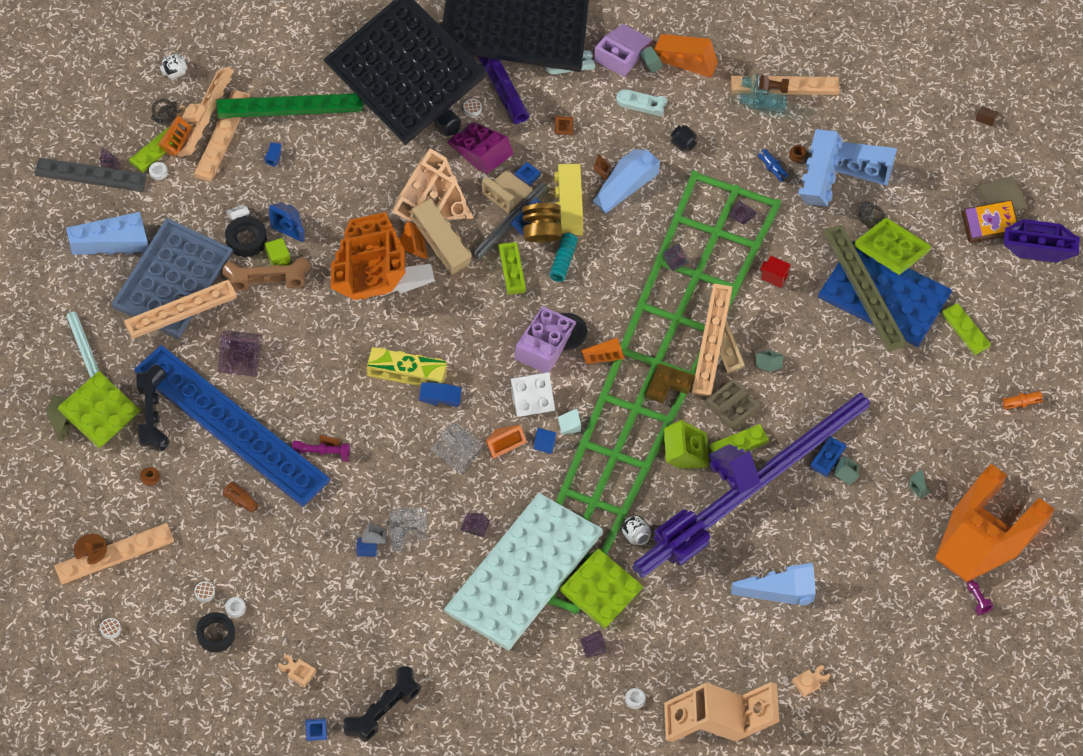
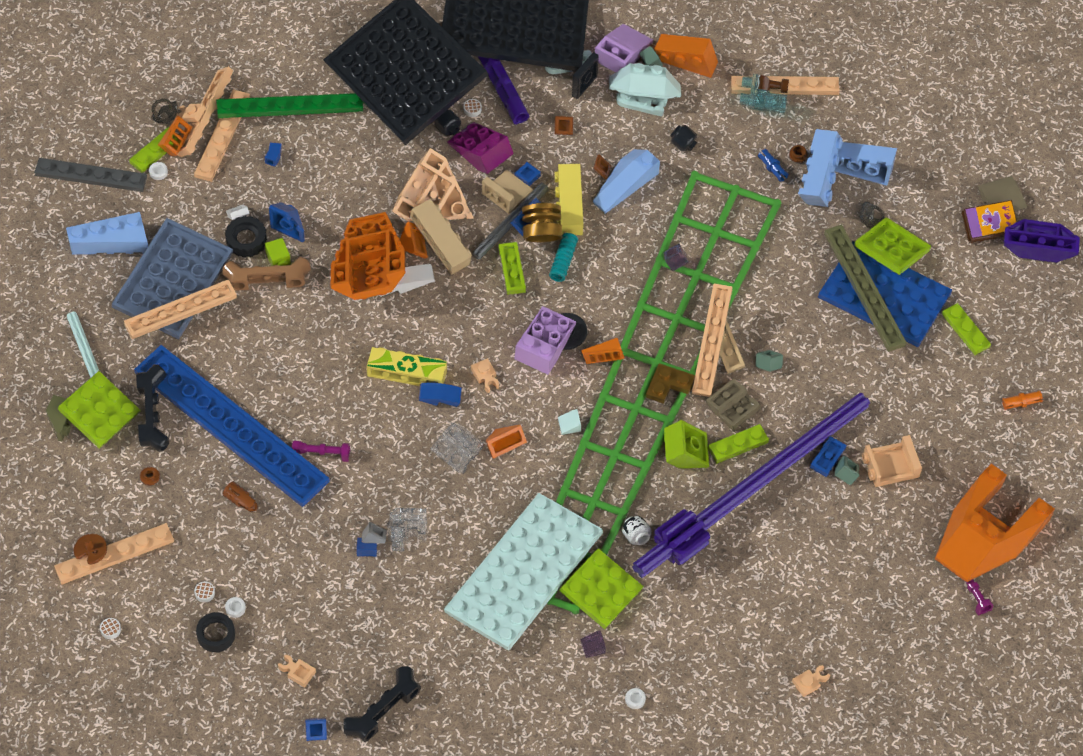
slope [99,148,122,170] -> none
white head [160,54,188,80] -> none
slope [218,330,263,377] -> none
dark orange slope [319,435,342,447] -> none
clear purple slope [461,513,490,537] -> none
white plate [510,372,555,417] -> none
blue slope [534,428,556,454] -> none
light nougat bracket [664,682,780,742] -> none
dark purple wedge [709,444,760,494] -> none
clear purple slope [729,201,757,225] -> none
light blue wedge [731,563,816,606] -> none
red brick [760,256,791,288] -> none
sand green slope [909,470,931,499] -> none
reddish brown slope [975,106,999,126] -> none
none -> light nougat plate [471,358,499,393]
none -> black tile [572,52,599,99]
none -> light aqua wedge [609,63,681,99]
none -> light nougat panel [862,435,922,487]

